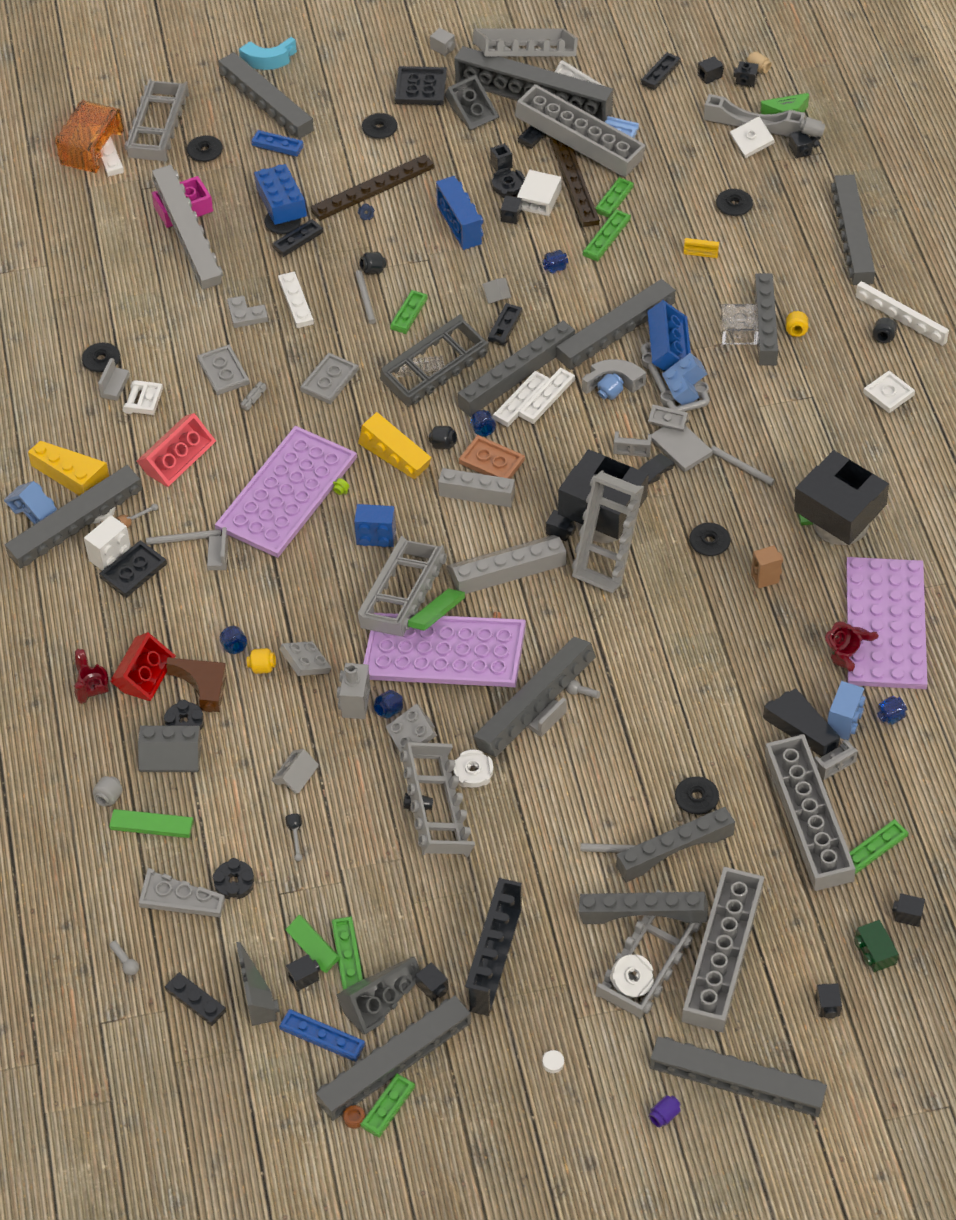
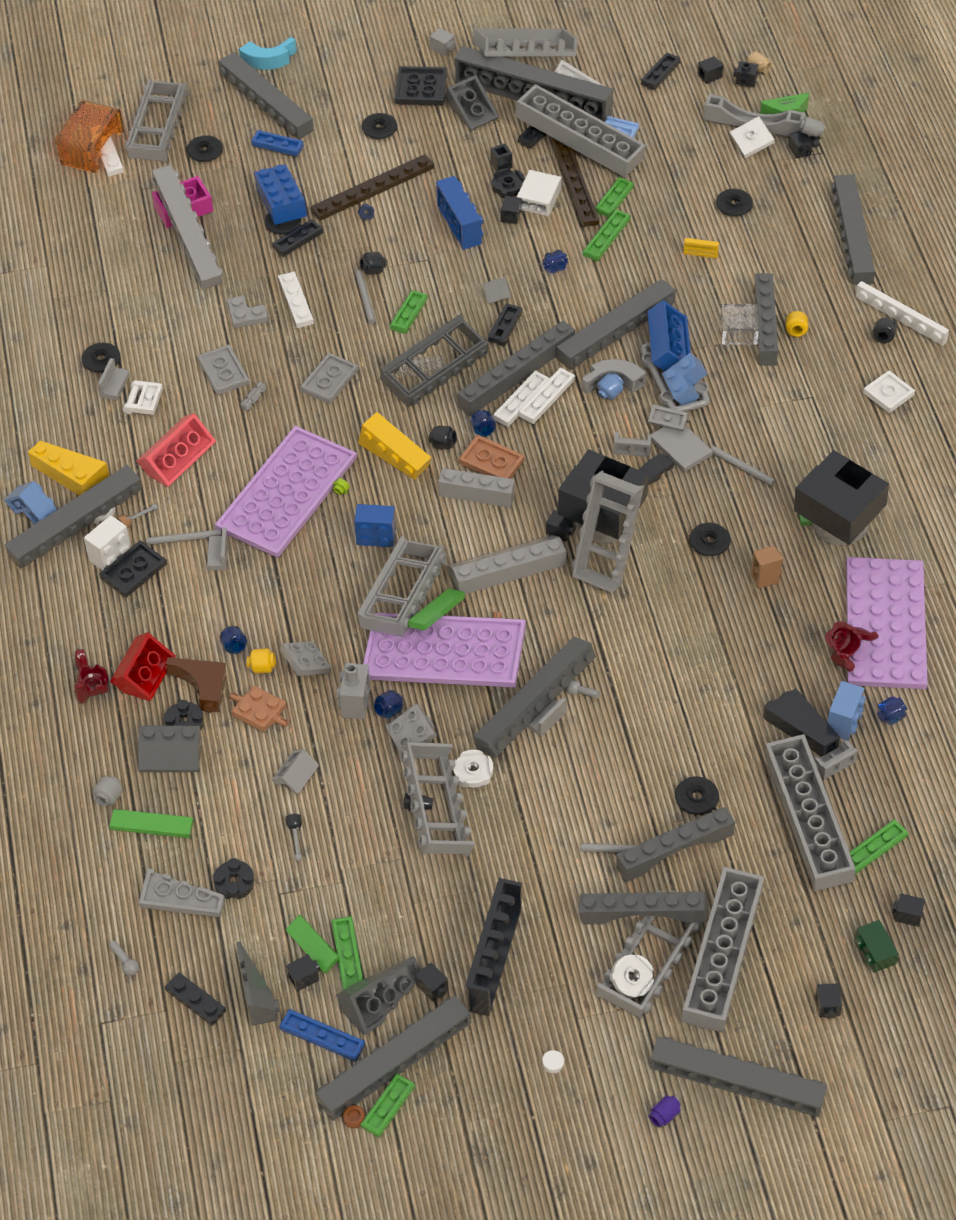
none -> nougat plate [229,686,289,732]

